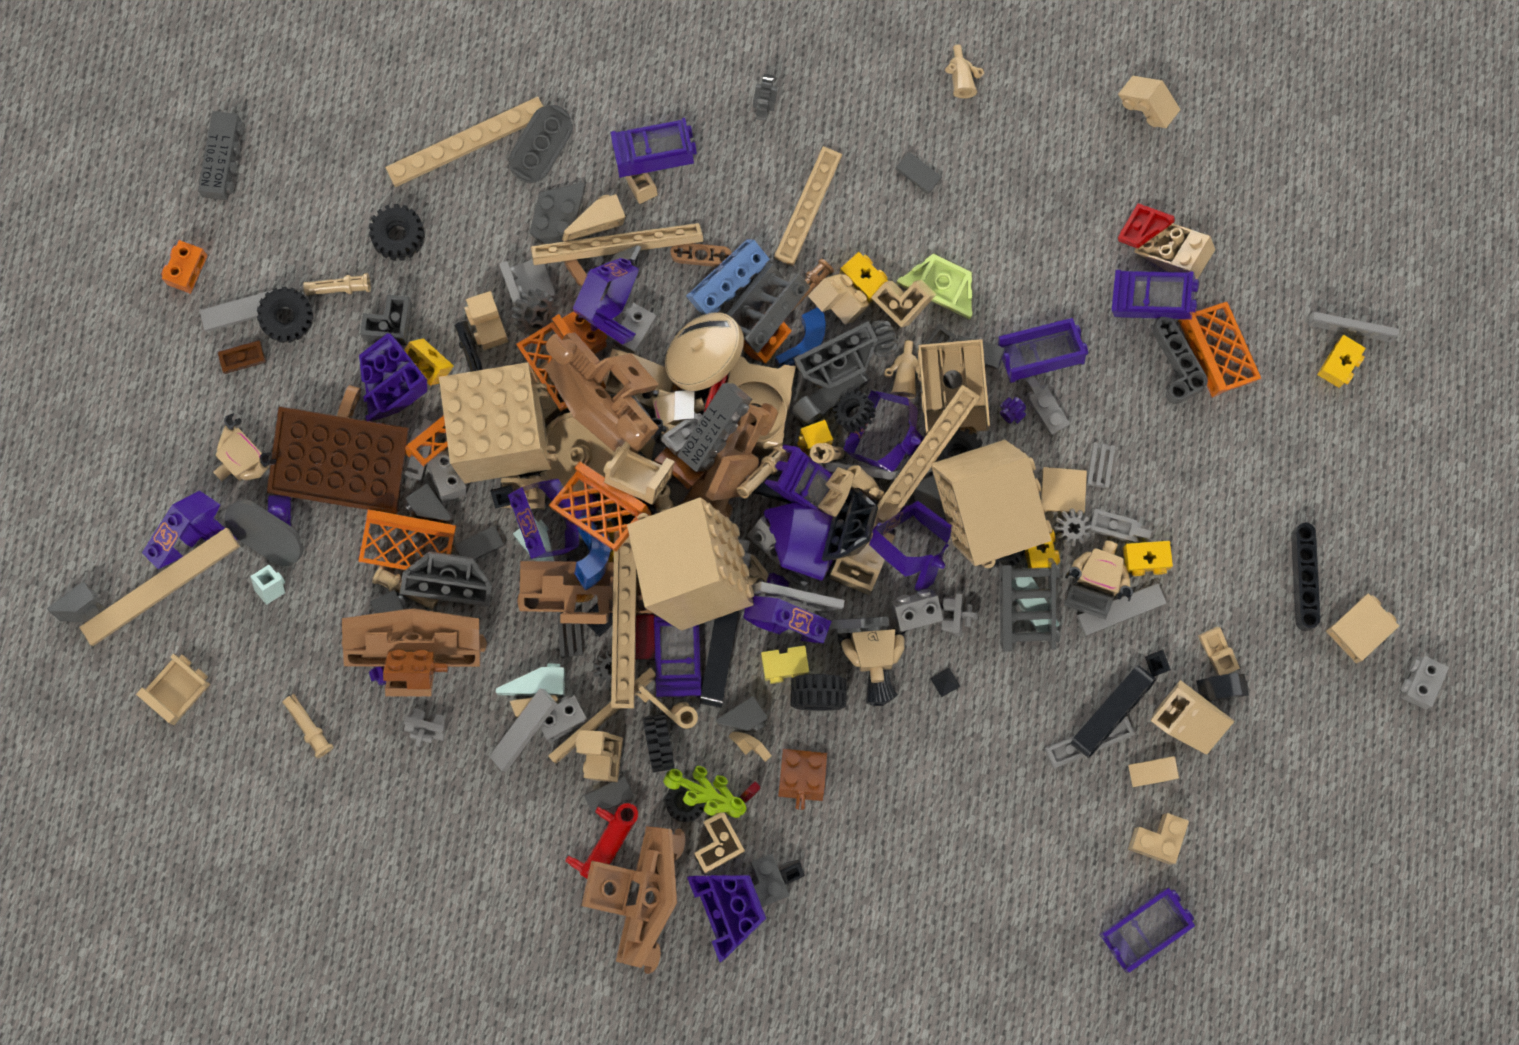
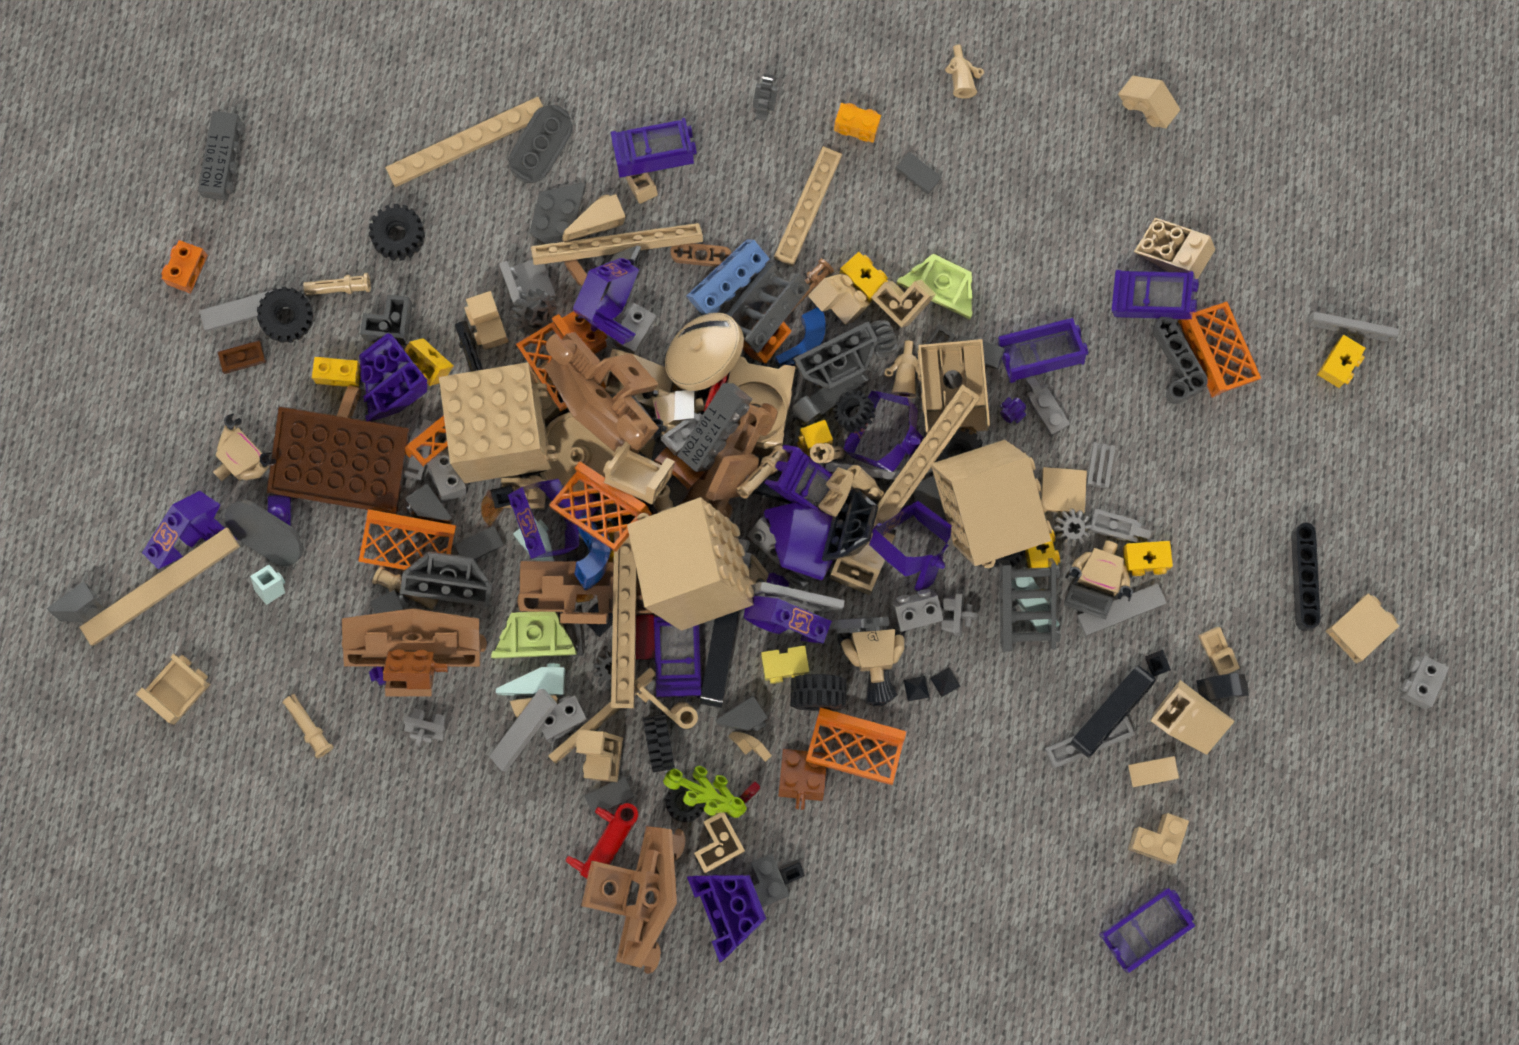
red wing [1118,203,1175,249] -> none
none -> yellow brick [311,357,361,388]
none -> clear orange tile [481,496,503,526]
none -> yellowish green wing [491,612,577,659]
none -> orange fence [806,707,907,785]
none -> light orange brick [834,103,881,143]
none -> black slope [903,676,929,702]

